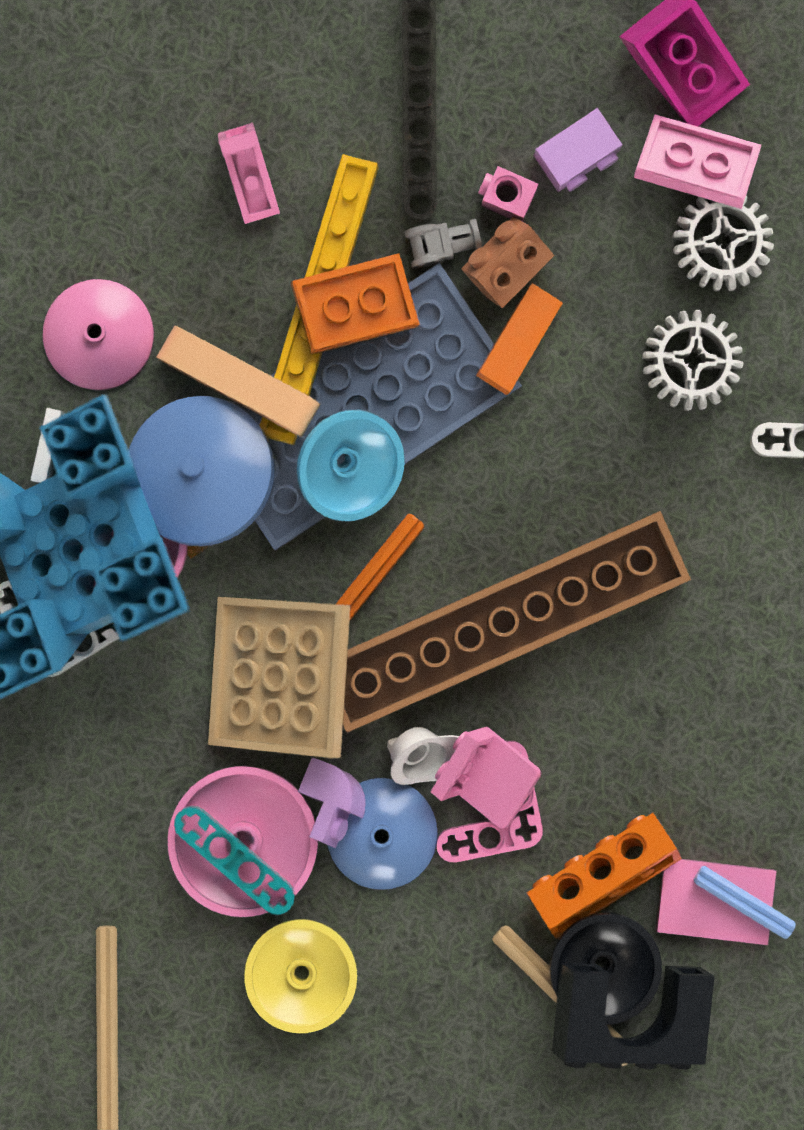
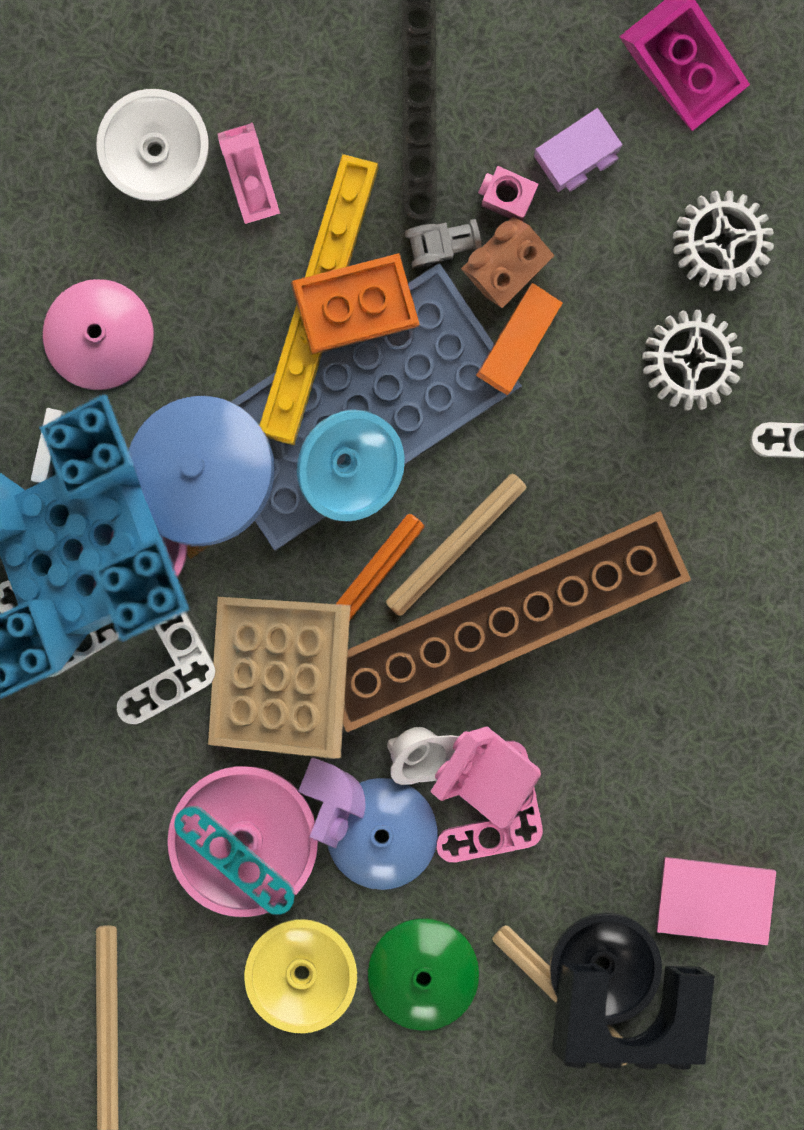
light nougat beam [156,326,321,437] -> none
orange brick [527,813,682,939] -> none
bright pink tile [634,114,761,209] -> none
light blue axle [694,866,796,939] -> none
none -> white dish [96,89,209,201]
none -> white beam [117,612,215,724]
none -> green dish [368,918,479,1030]
none -> tan axle [386,473,526,616]

